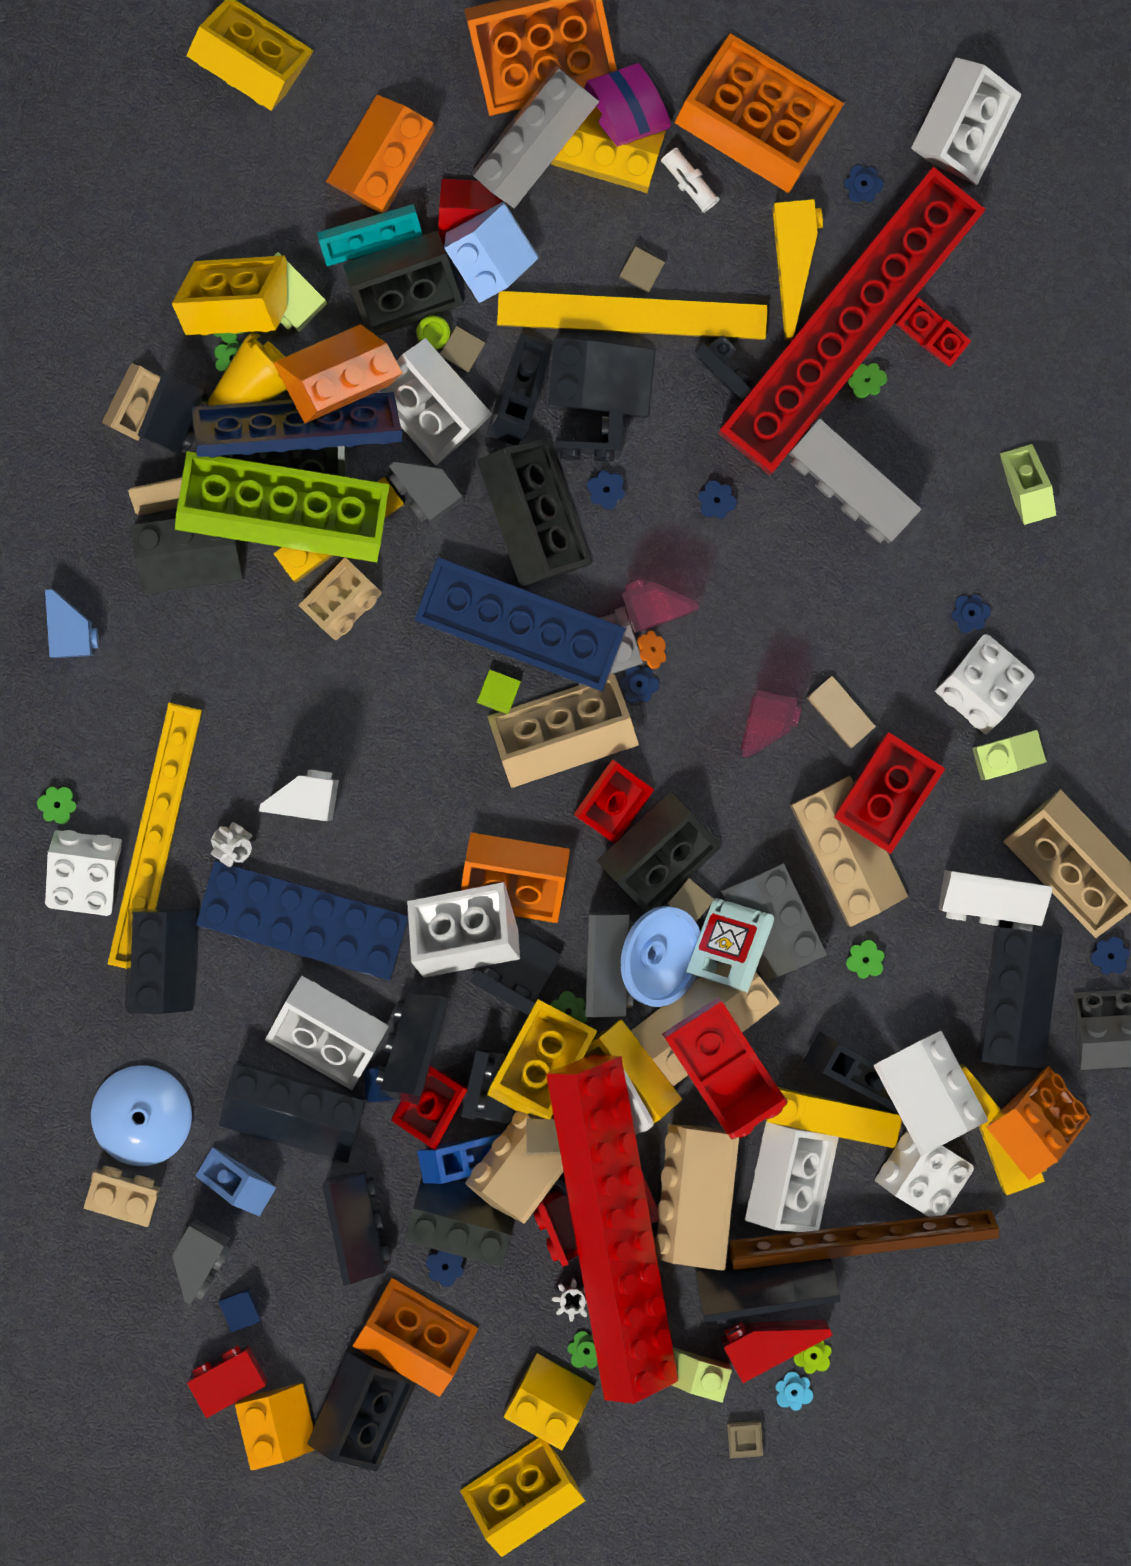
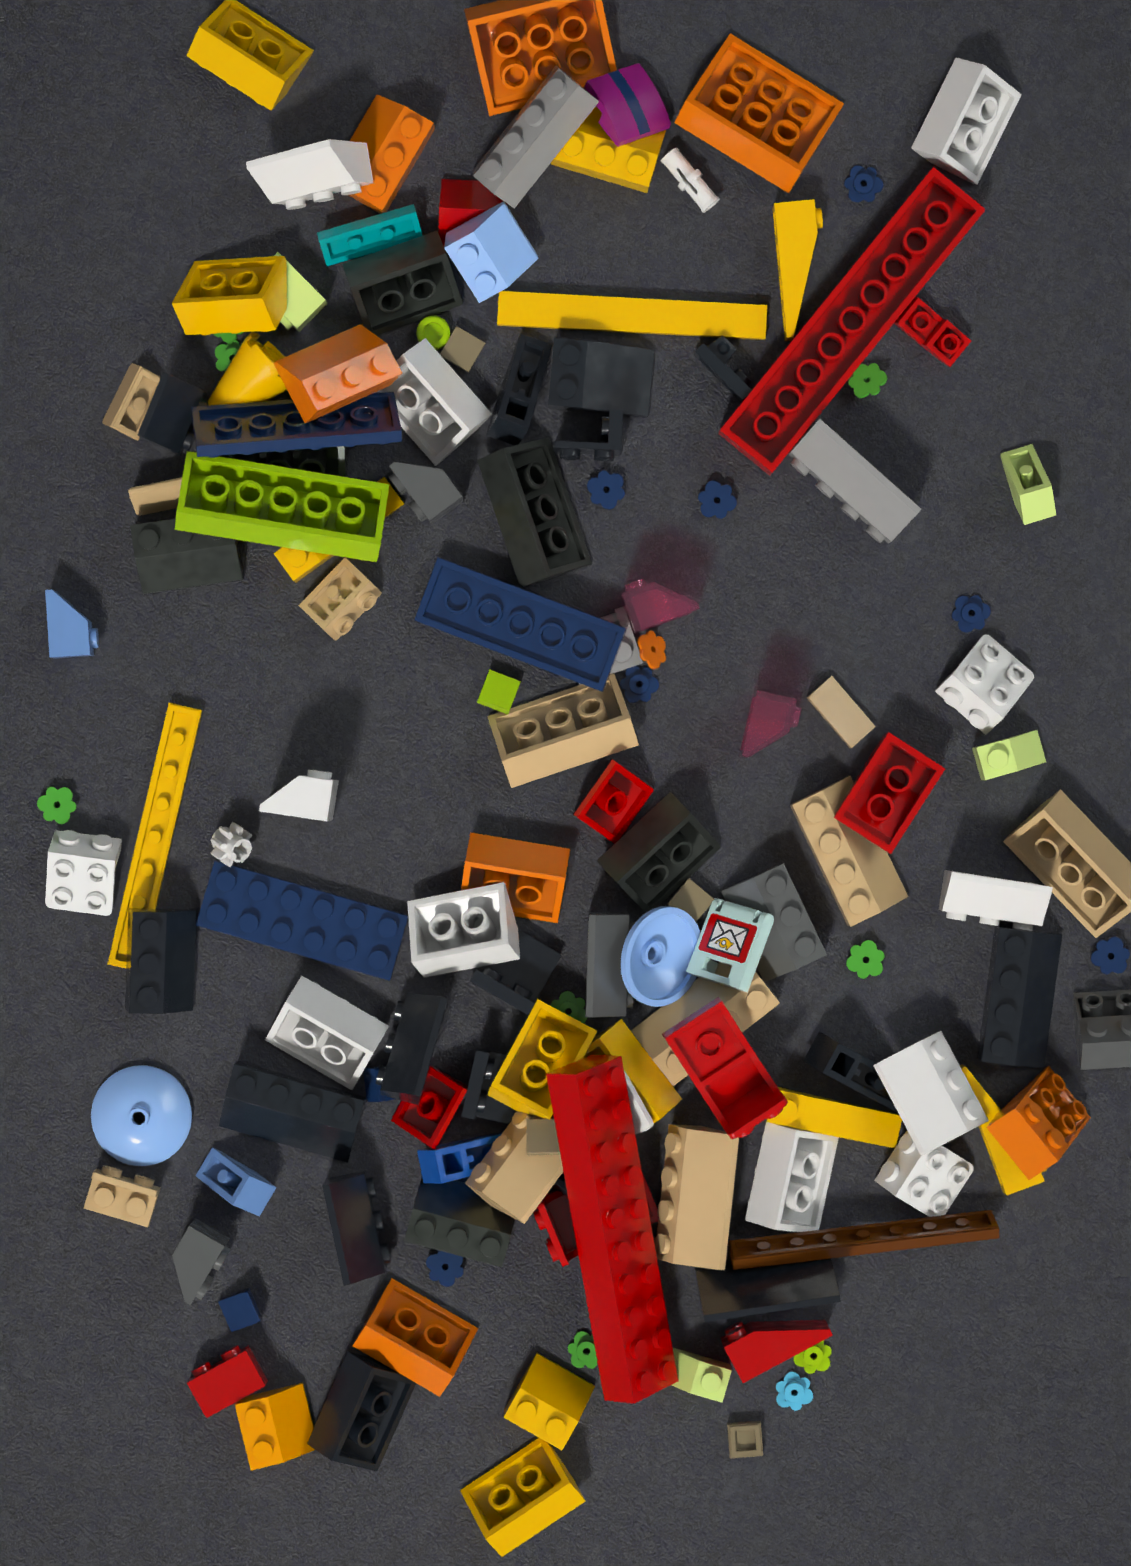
white gear [552,1278,587,1322] -> none
dark tan tile [619,246,665,293] -> none
none -> white slope [246,139,374,210]

